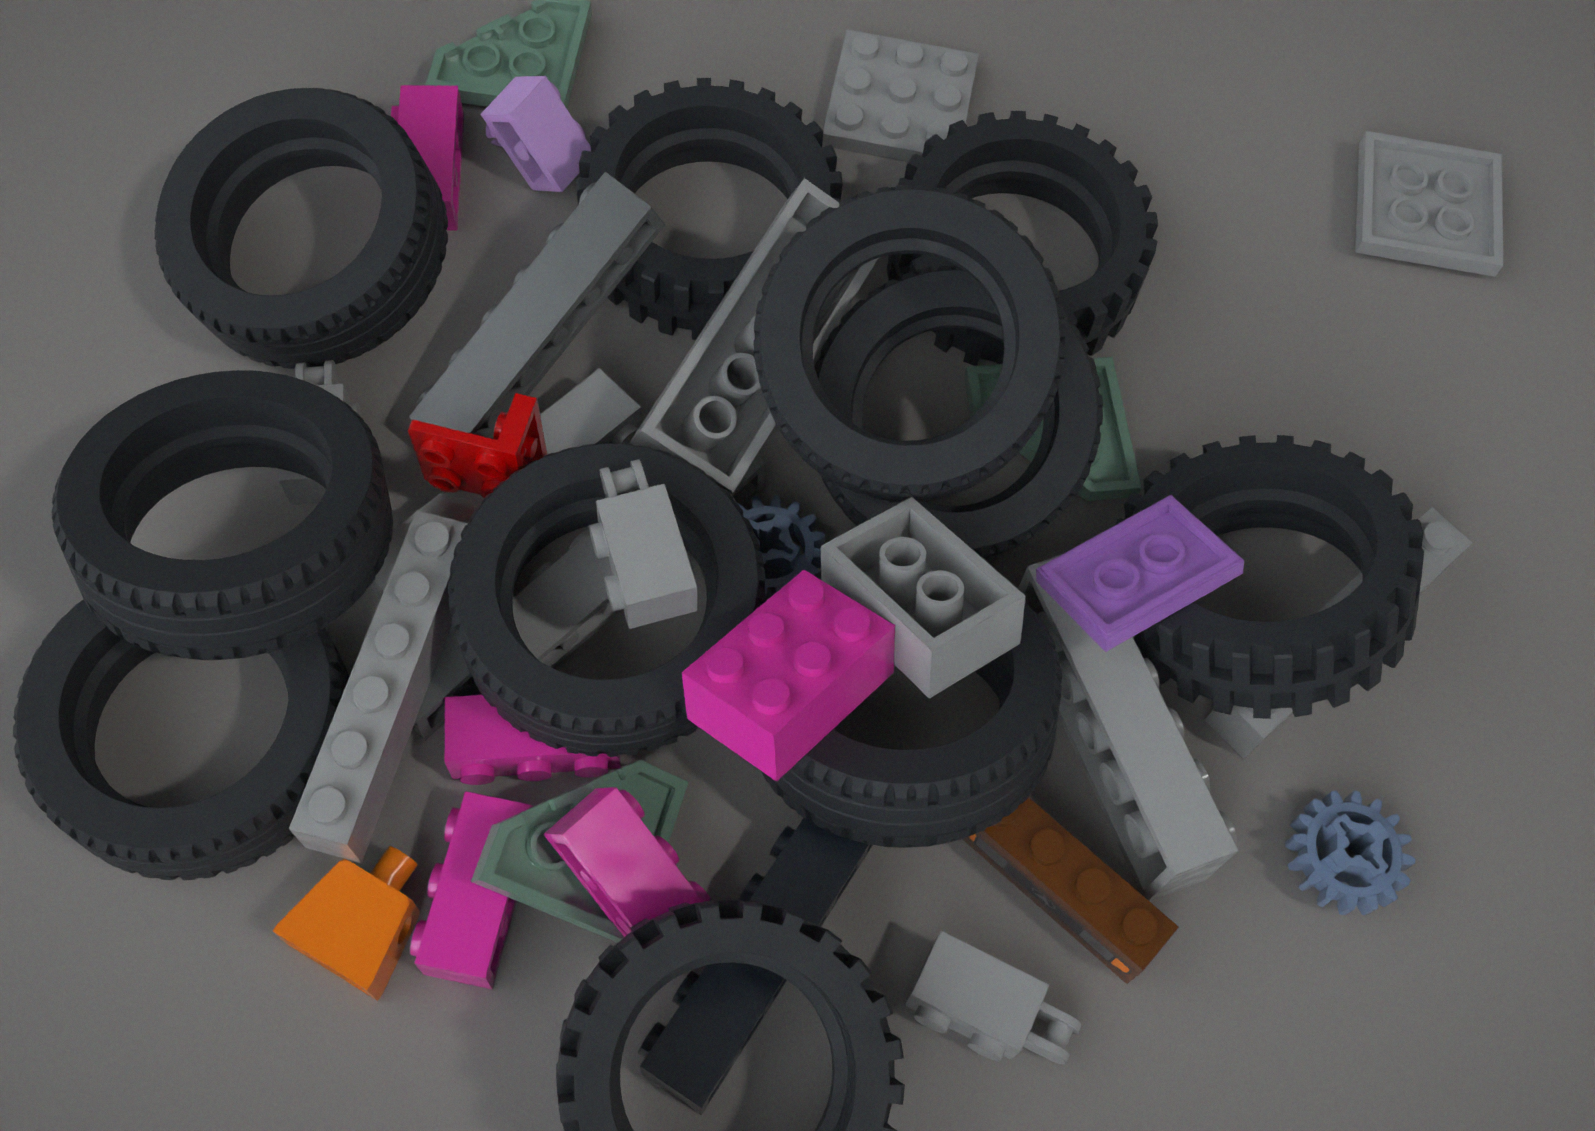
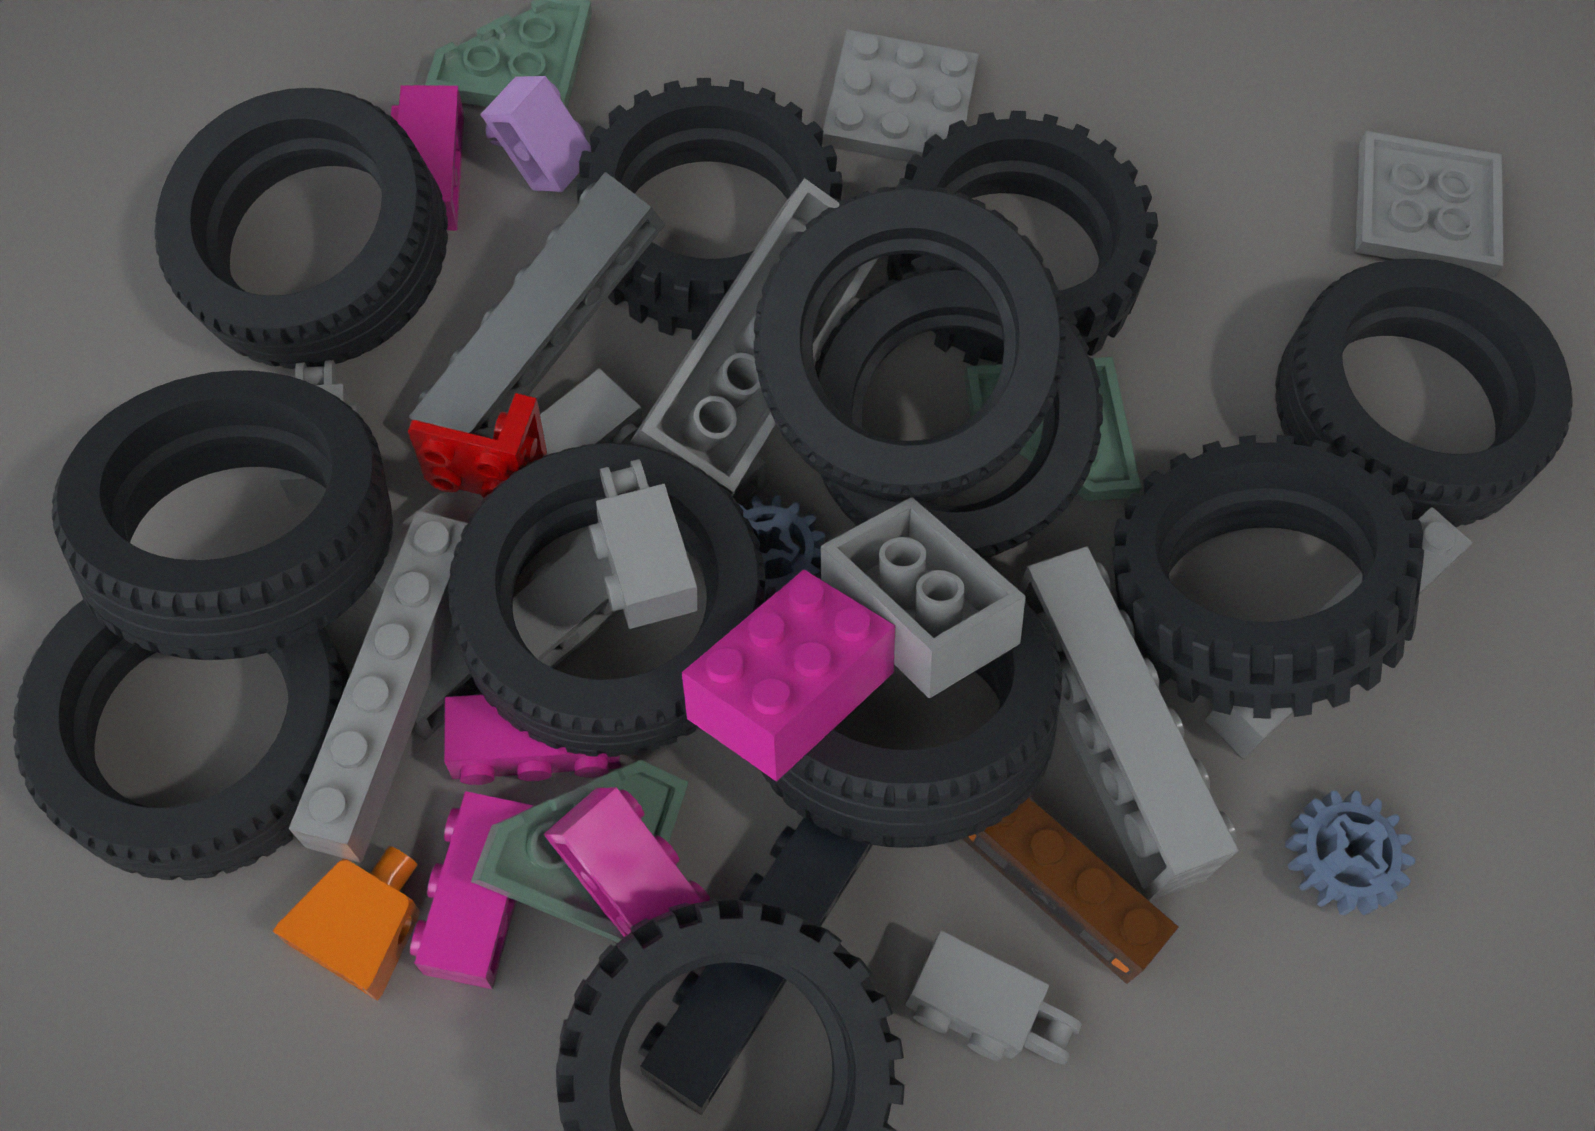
medium lavender tile [1036,495,1244,652] -> none
none -> black tyre [1275,259,1573,527]

